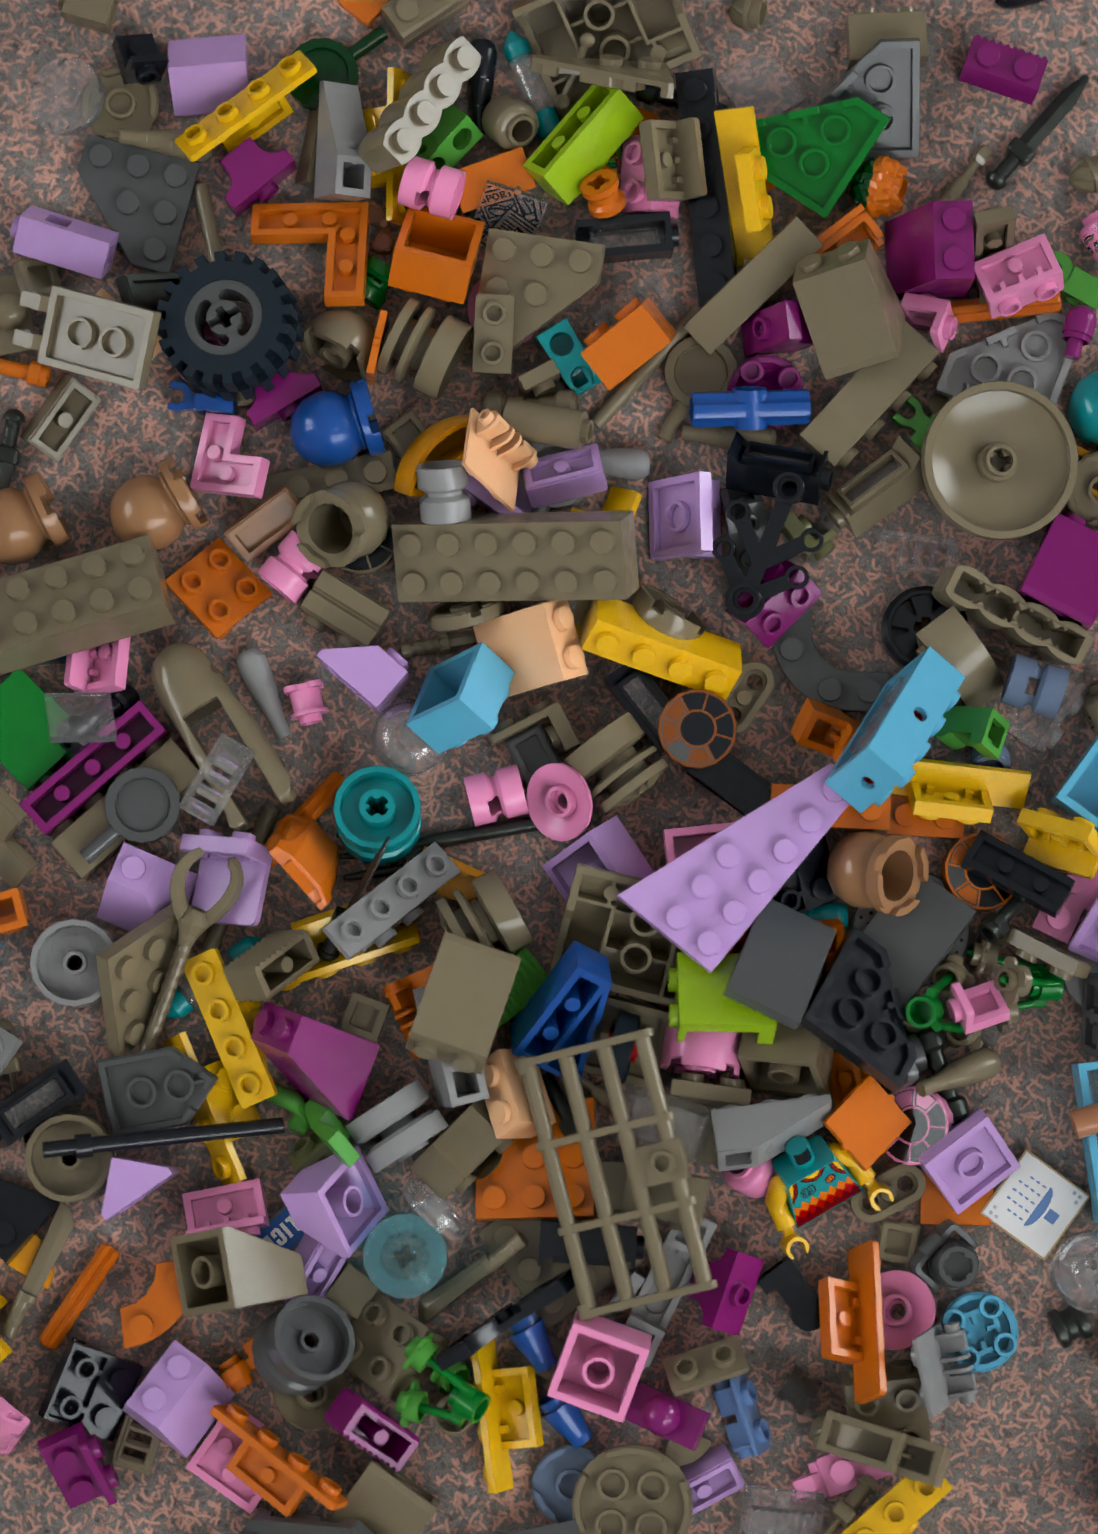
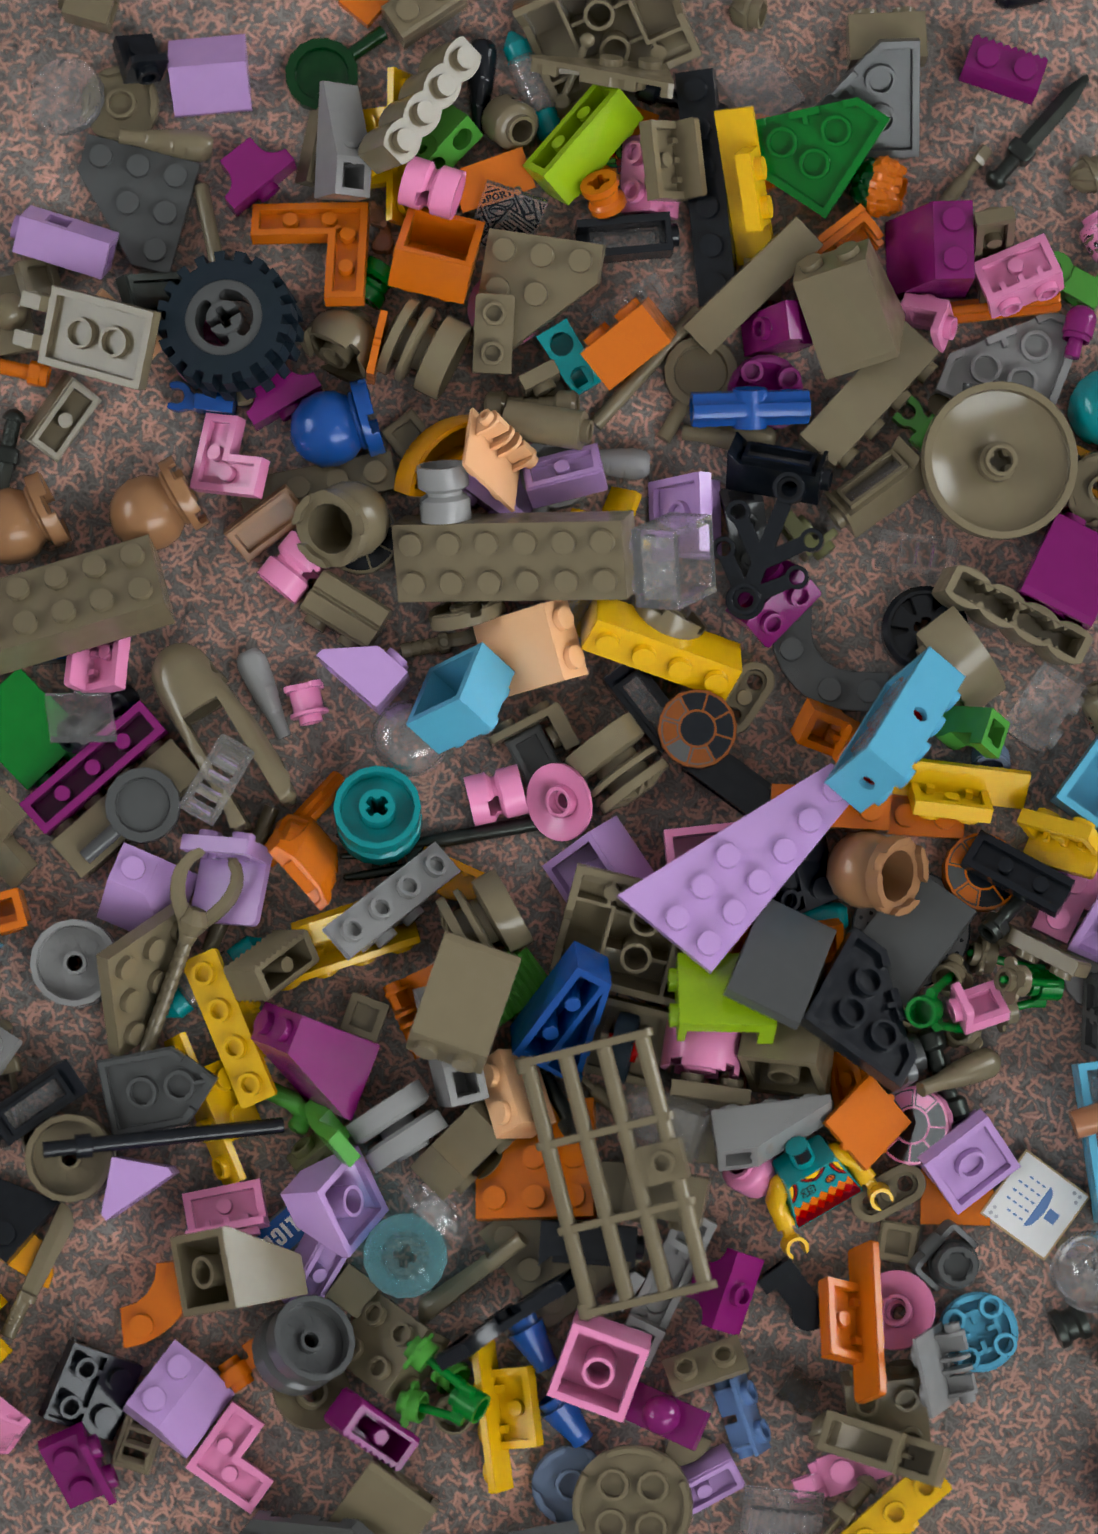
orange axle [38,1243,120,1350] -> none
orange hinge [165,537,272,640] -> none
yellow bracket [174,50,317,162] -> none
orange bracket [209,1403,349,1517] -> none
pearl dark grey sword [317,836,390,961] -> none
sand blue wheel [1000,653,1070,719] -> none
none -> clear piece [629,512,717,610]

